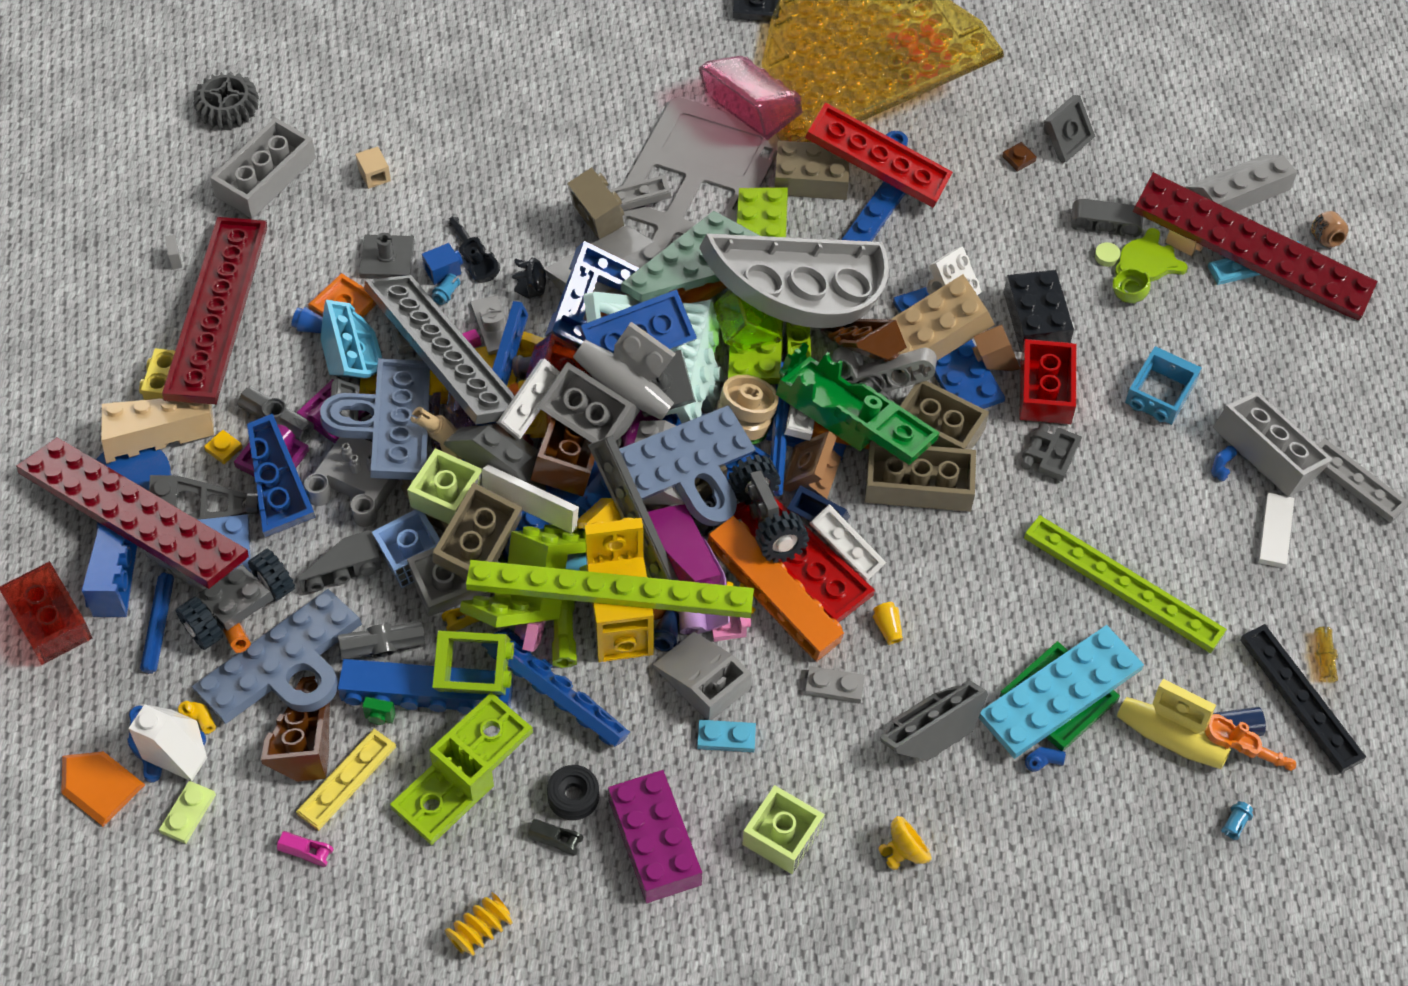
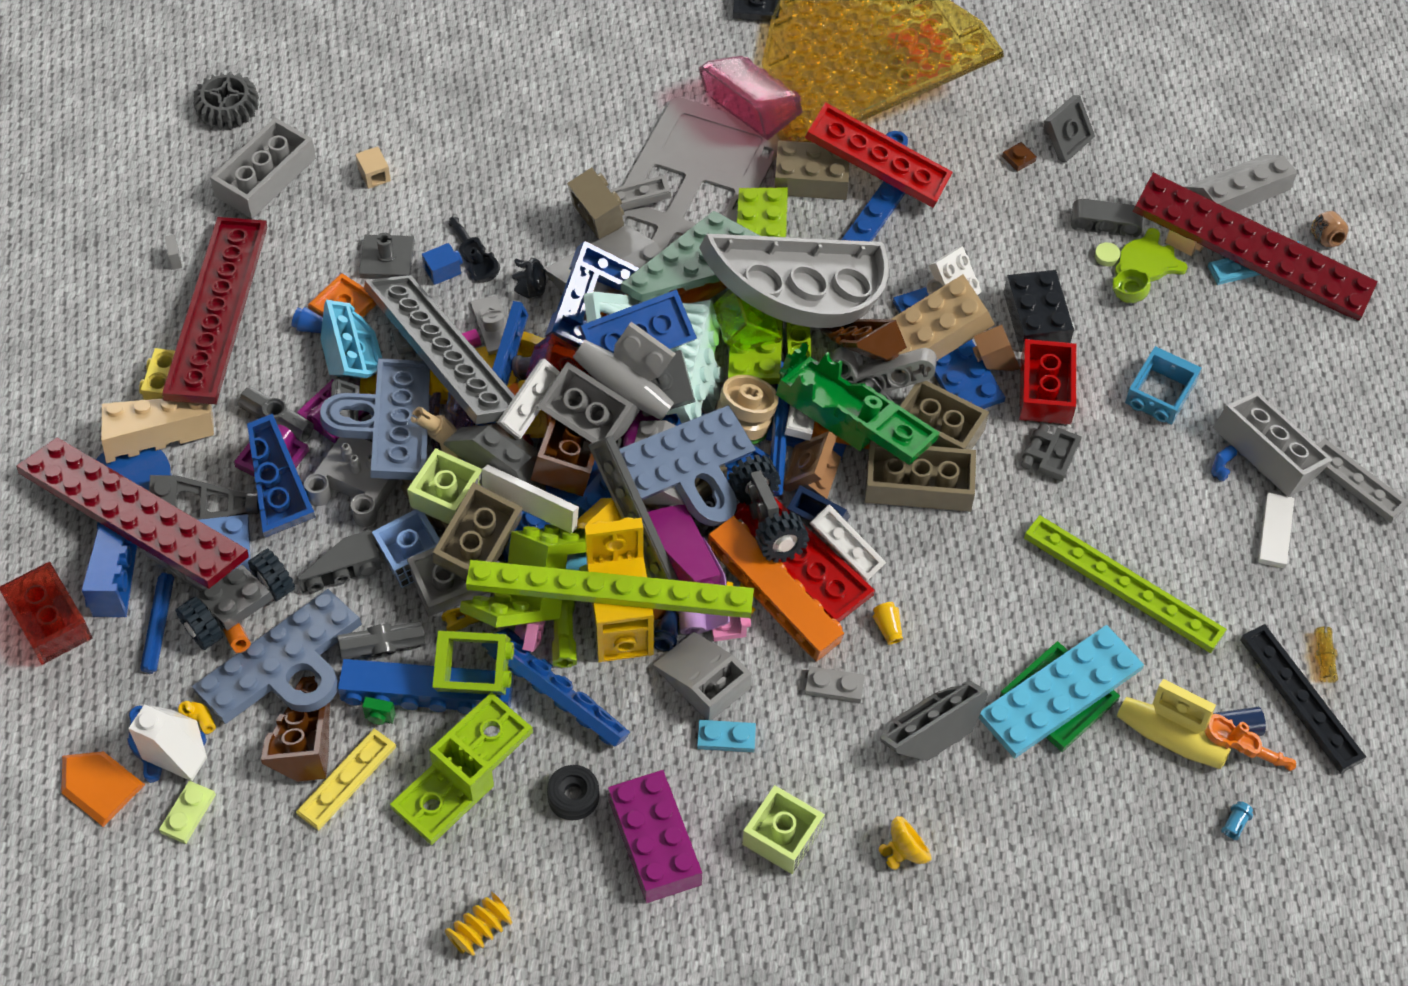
yellow plate [204,430,243,464] -> none
dark pink bar [277,831,334,867] -> none
dark azure pin [432,273,461,305] -> none
pearl dark grey bar [528,818,584,855] -> none
blue arm [1025,747,1066,772] -> none

